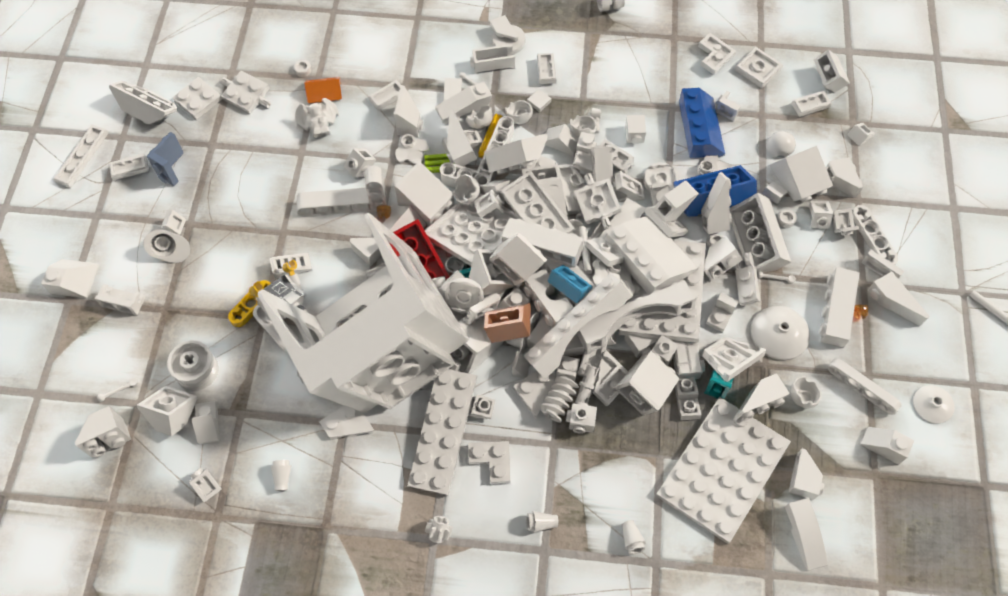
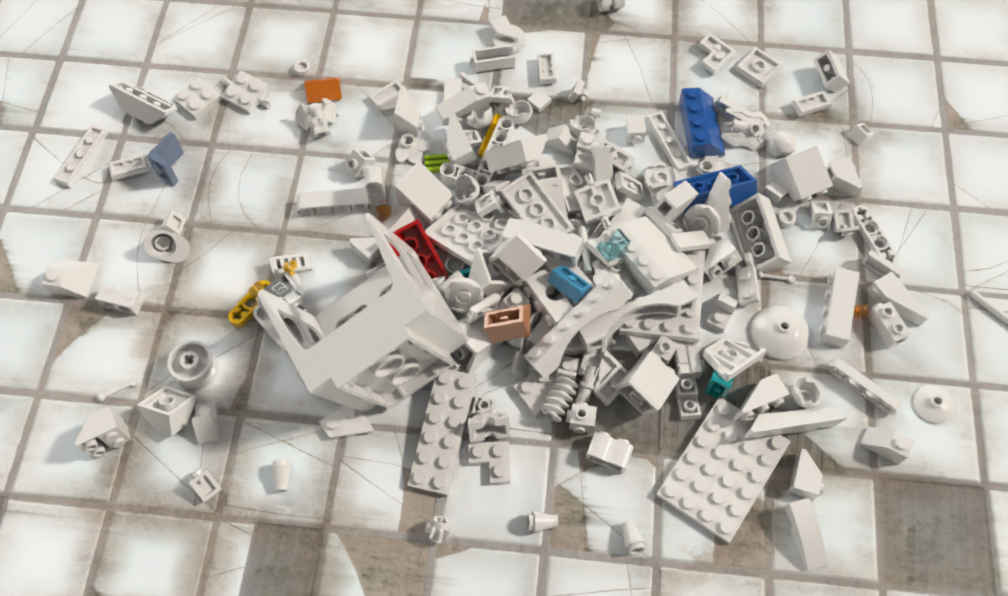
none -> white cylinder [468,408,511,443]
none -> white tile [490,85,515,104]
none -> white tile [567,79,590,103]
none -> white brick [585,431,634,473]
none -> clear light blue panel [596,229,631,262]
none -> white tile [646,111,694,173]
none -> white tile [670,230,712,252]
none -> white tile [683,204,721,239]
none -> white piece [721,106,770,151]
none -> white wedge [745,406,846,438]
none -> white brick [867,302,912,349]

